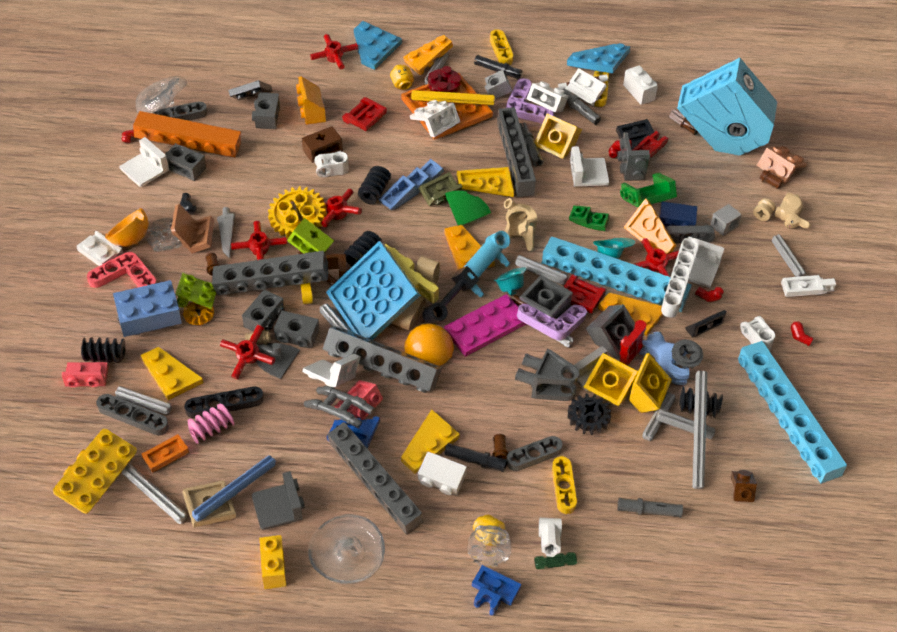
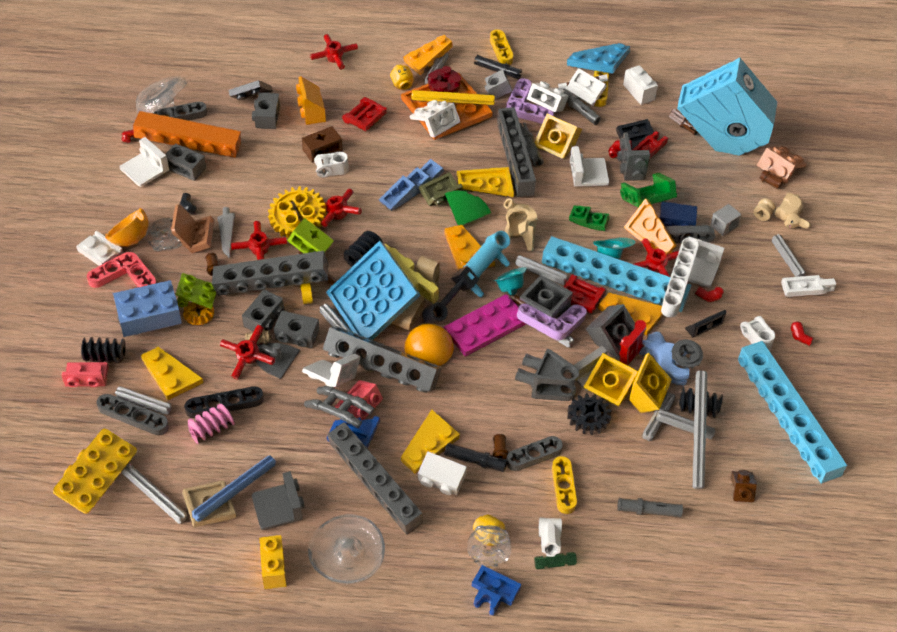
orange plate [141,434,189,473] -> none
reddish brown bracket [327,254,350,279] -> none
dark azure plate [353,21,402,70] -> none
black piece [358,166,392,204] -> none

